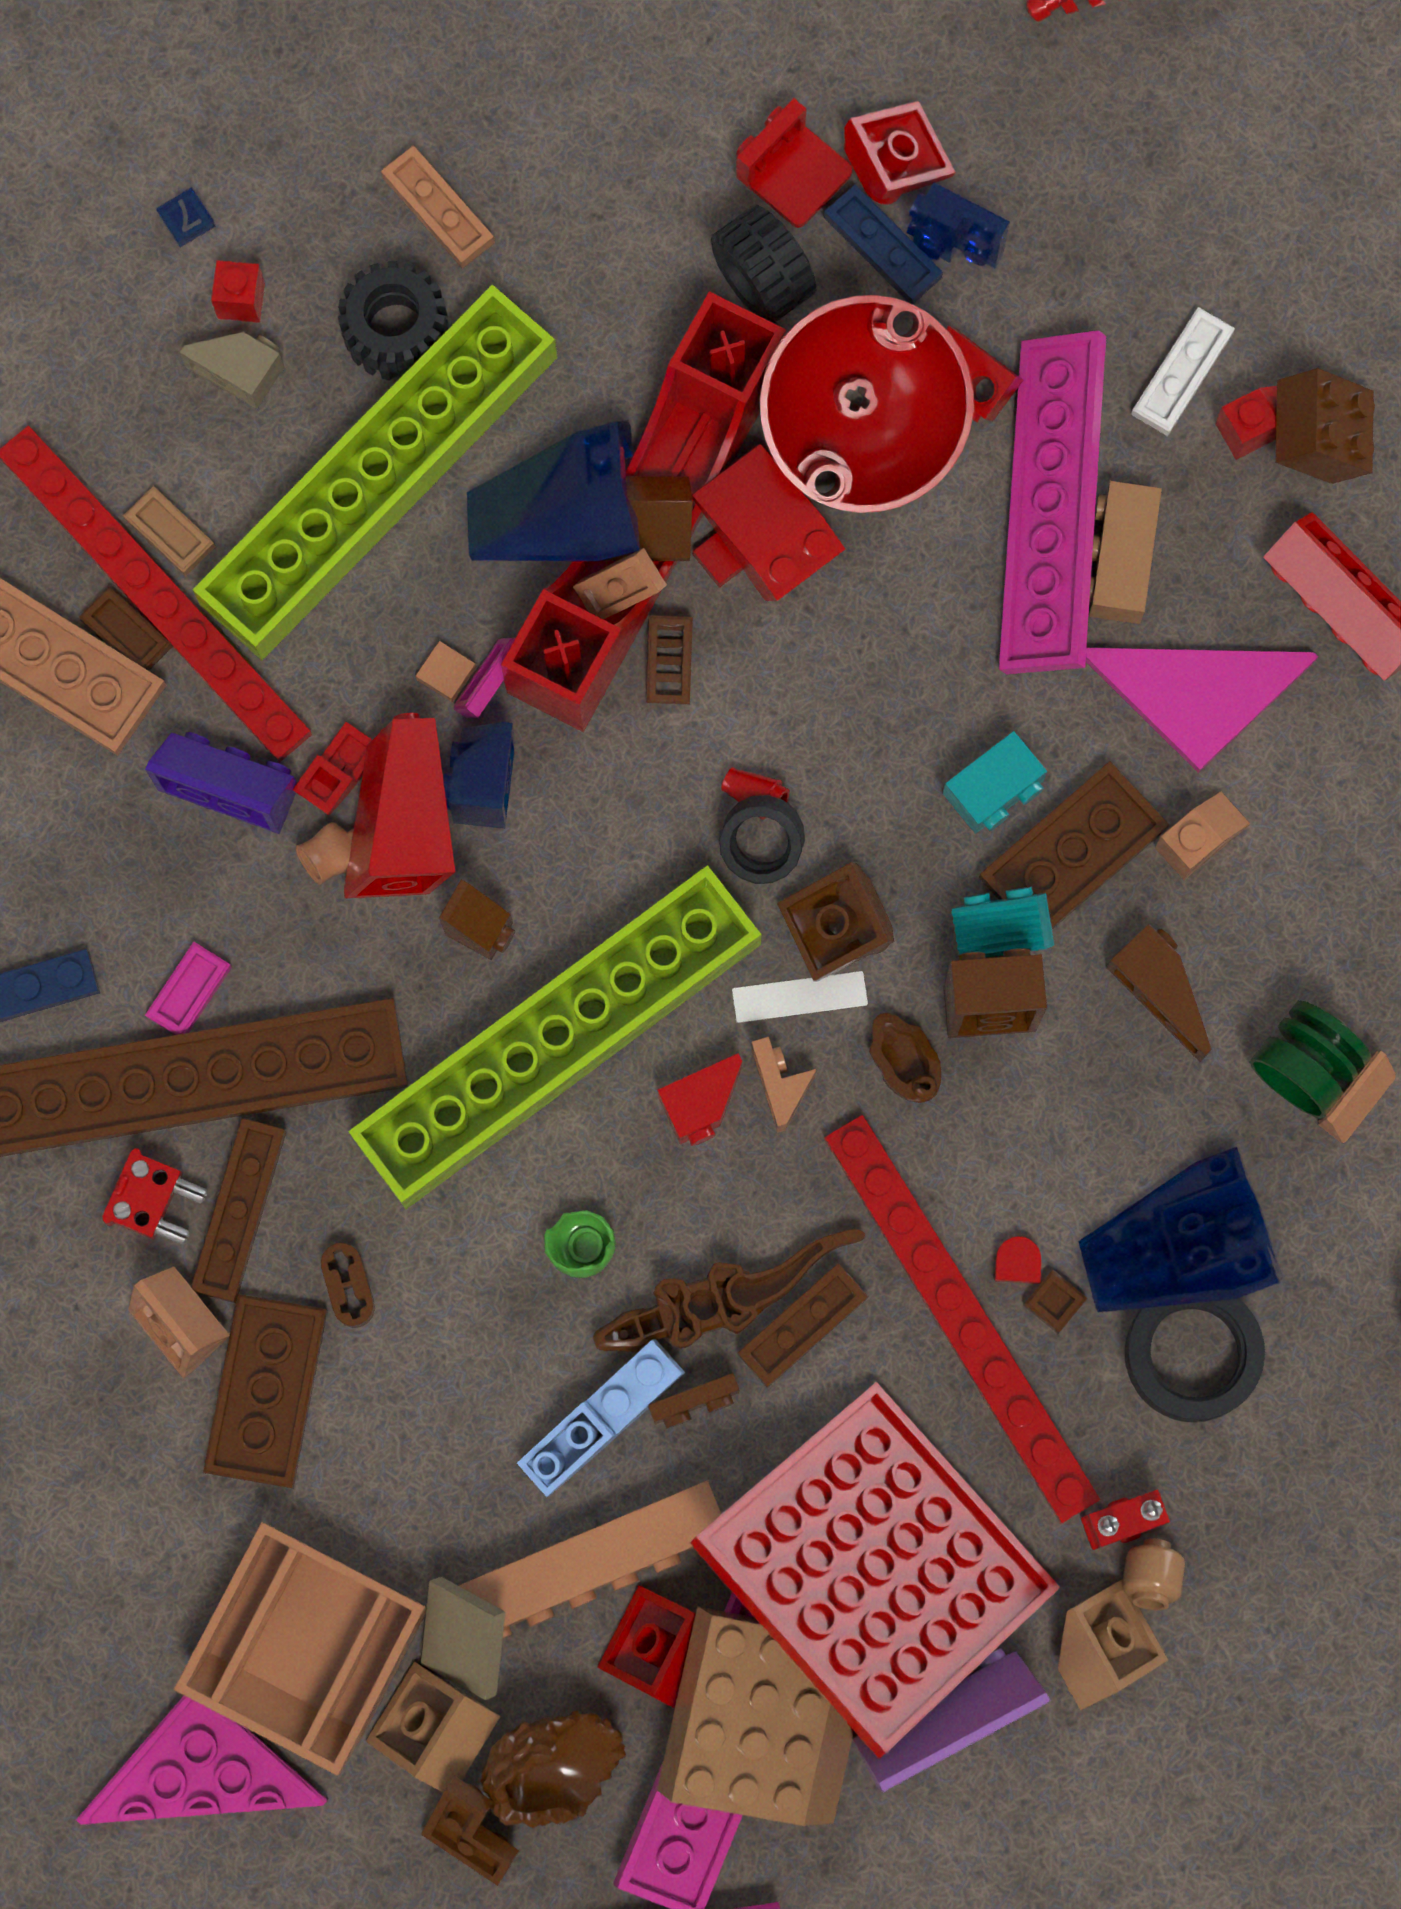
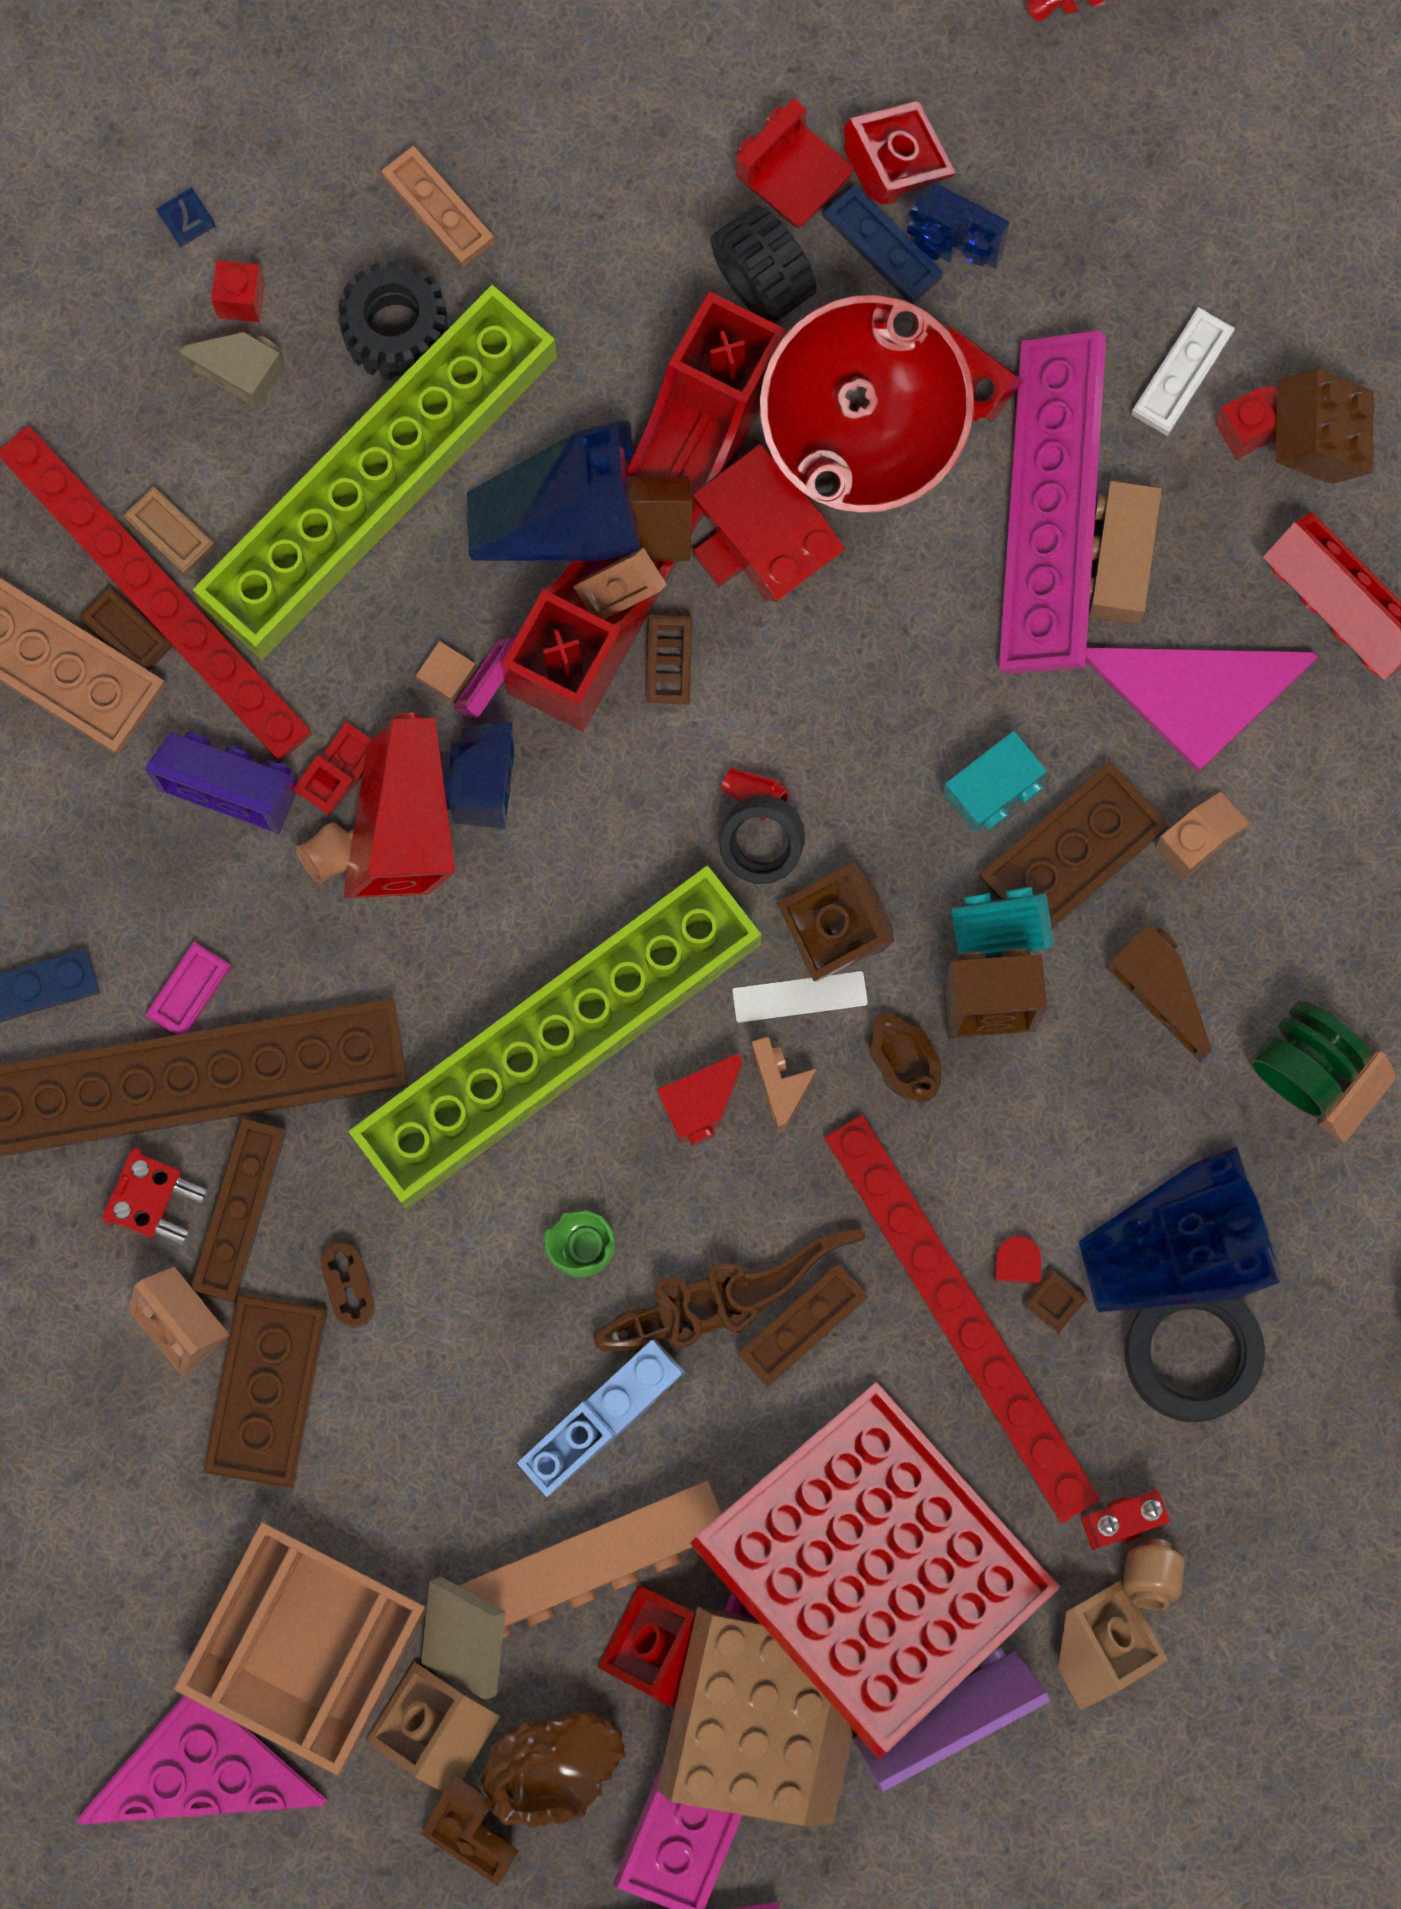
reddish brown slope [439,879,515,960] -> none
reddish brown plate [648,1373,740,1429] -> none

